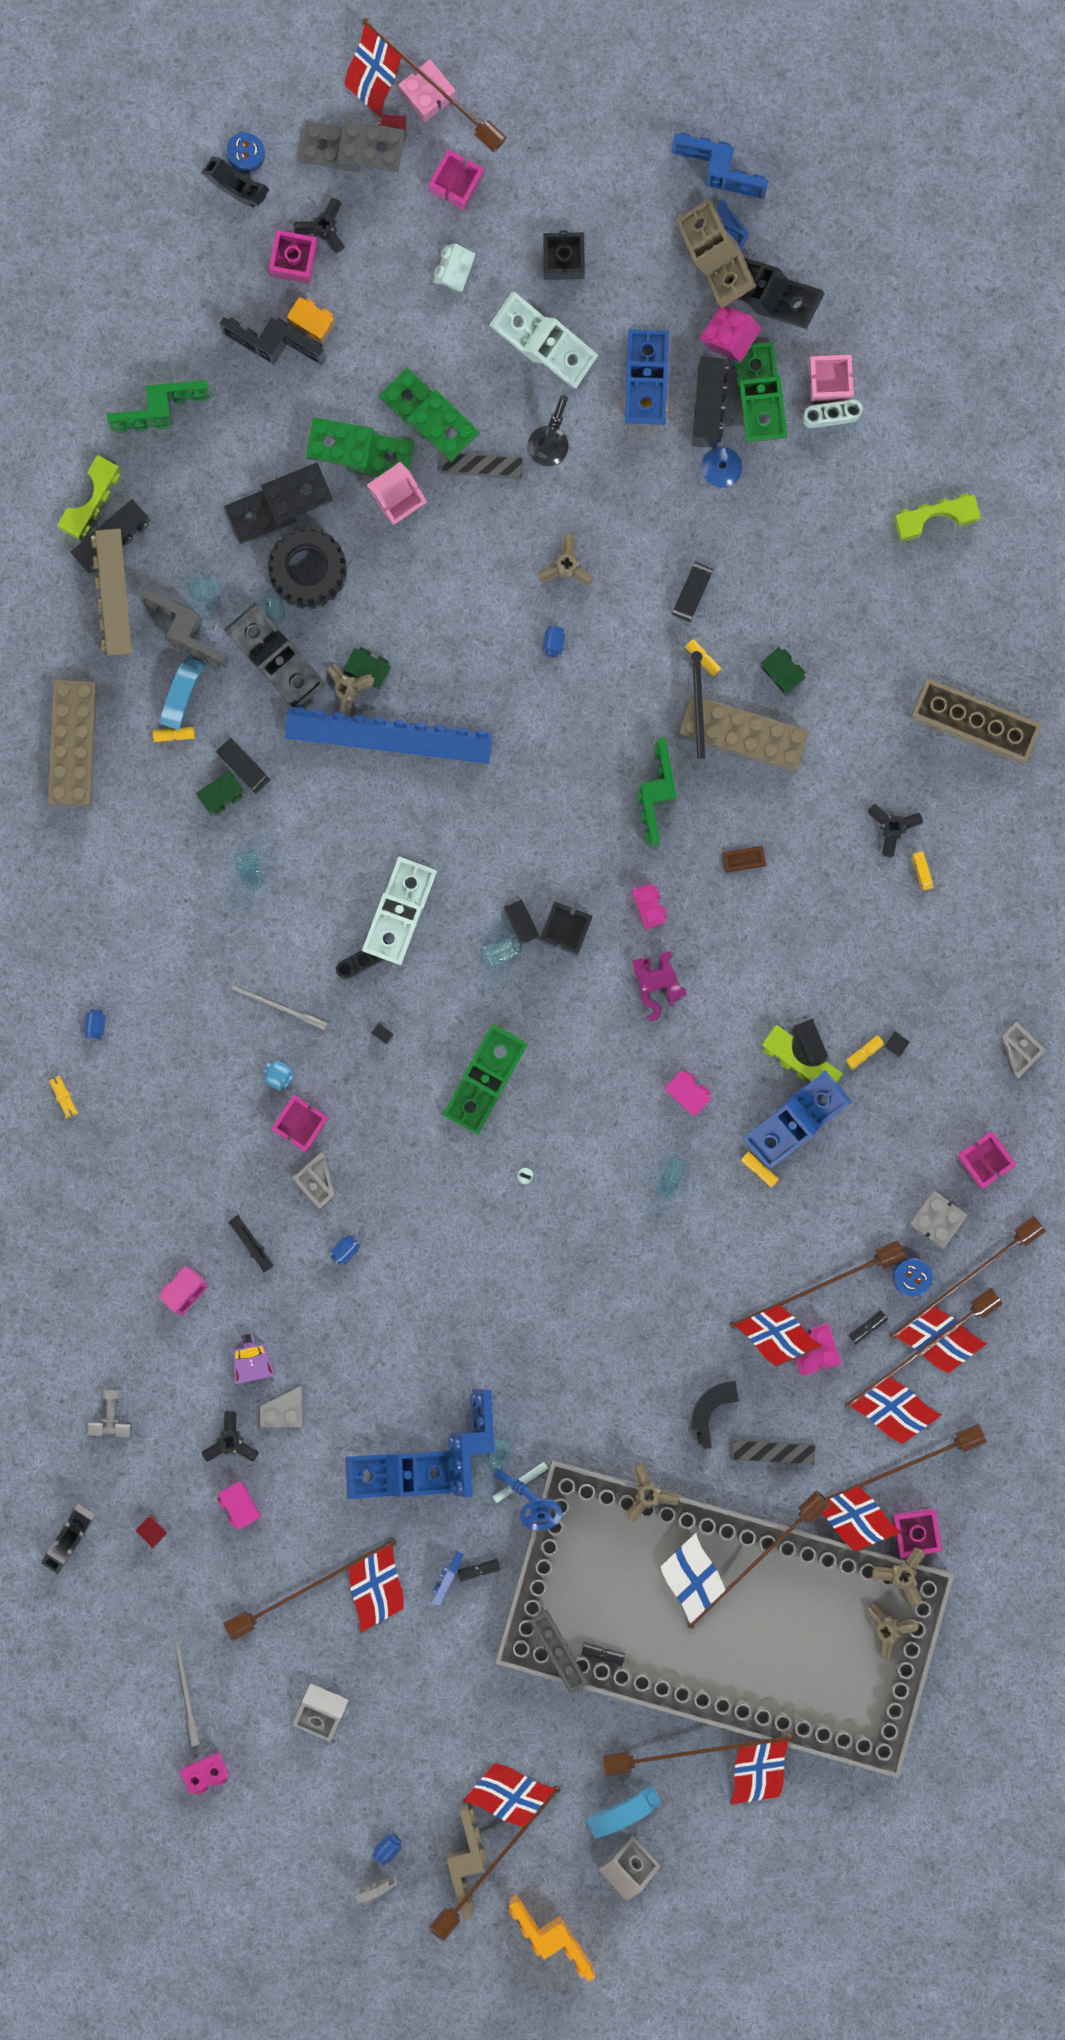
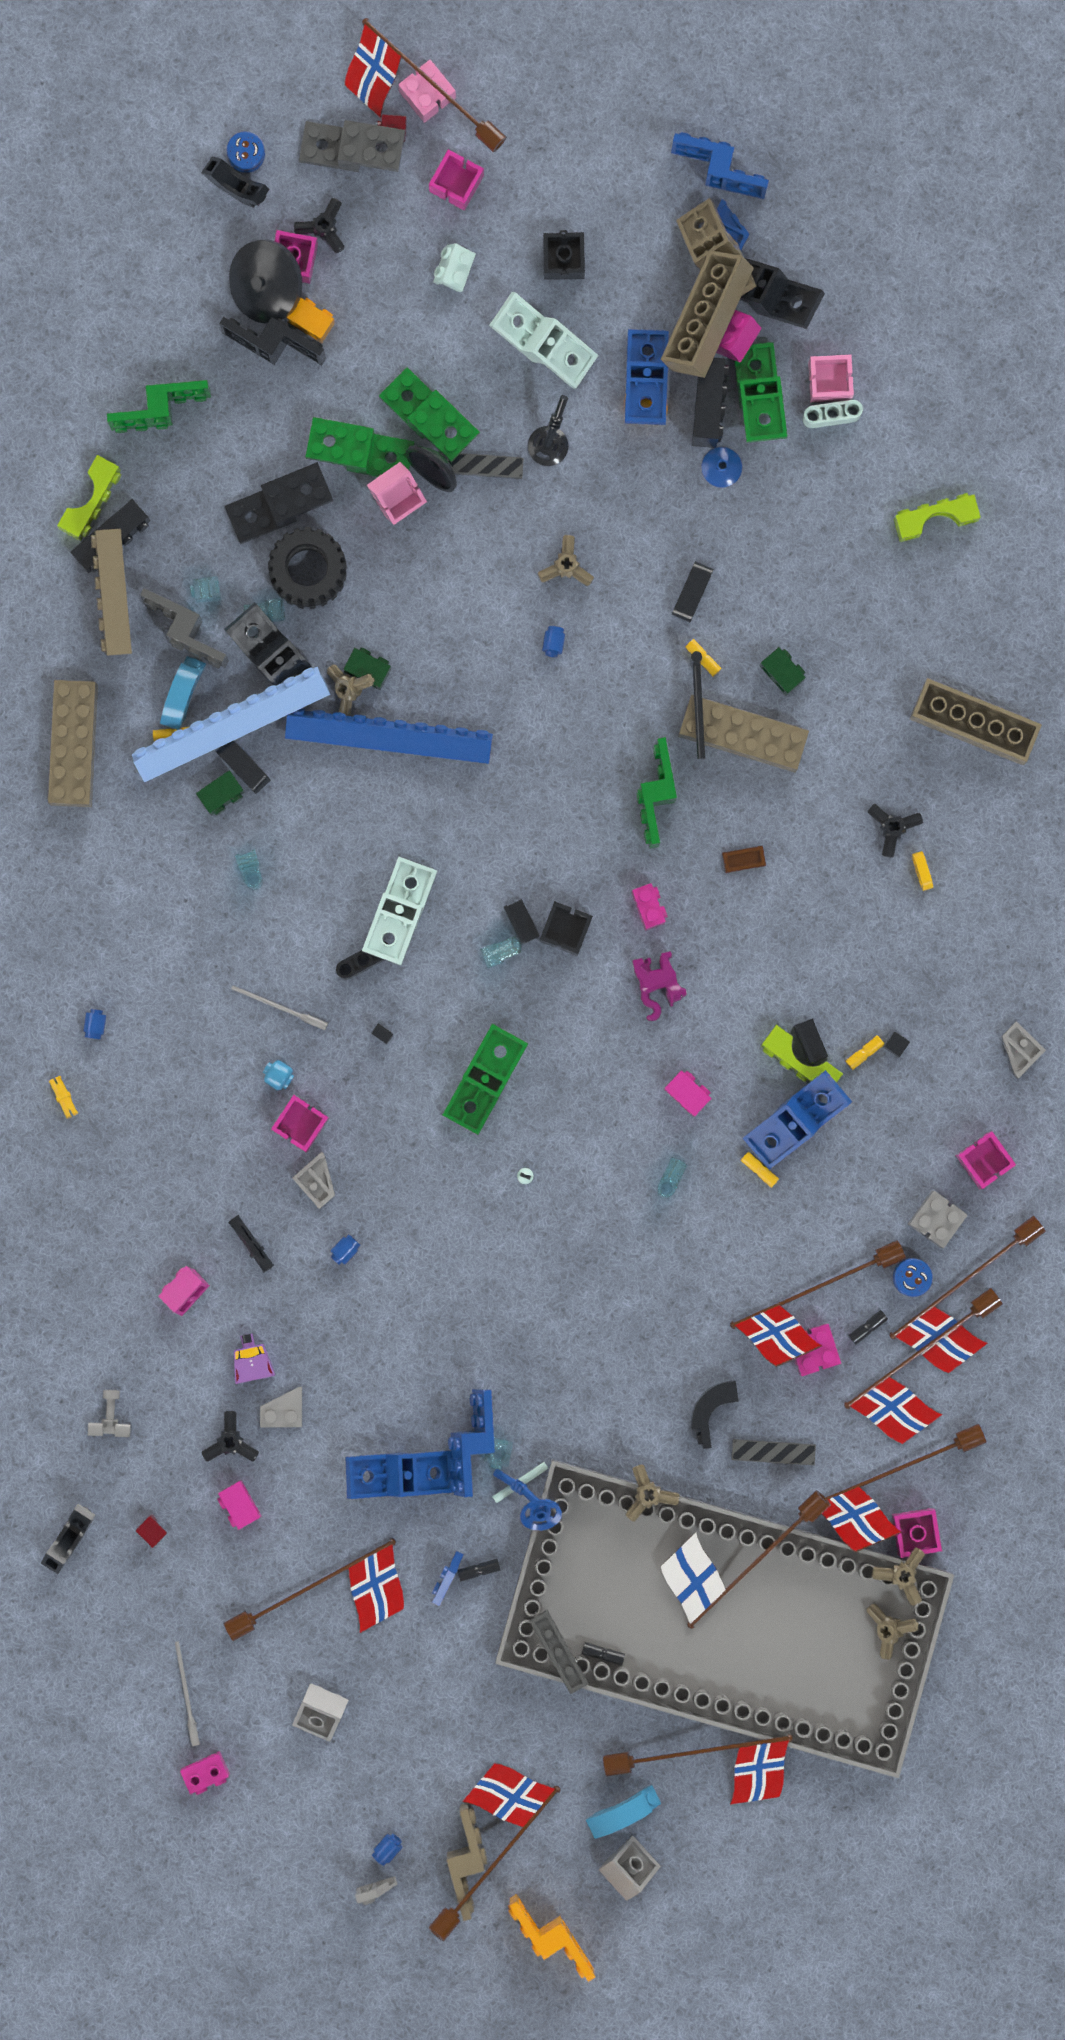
none -> light blue brick [132,667,330,782]
none -> black dish [229,239,302,323]
none -> black dish [406,445,457,492]
none -> dark tan brick [661,250,754,378]

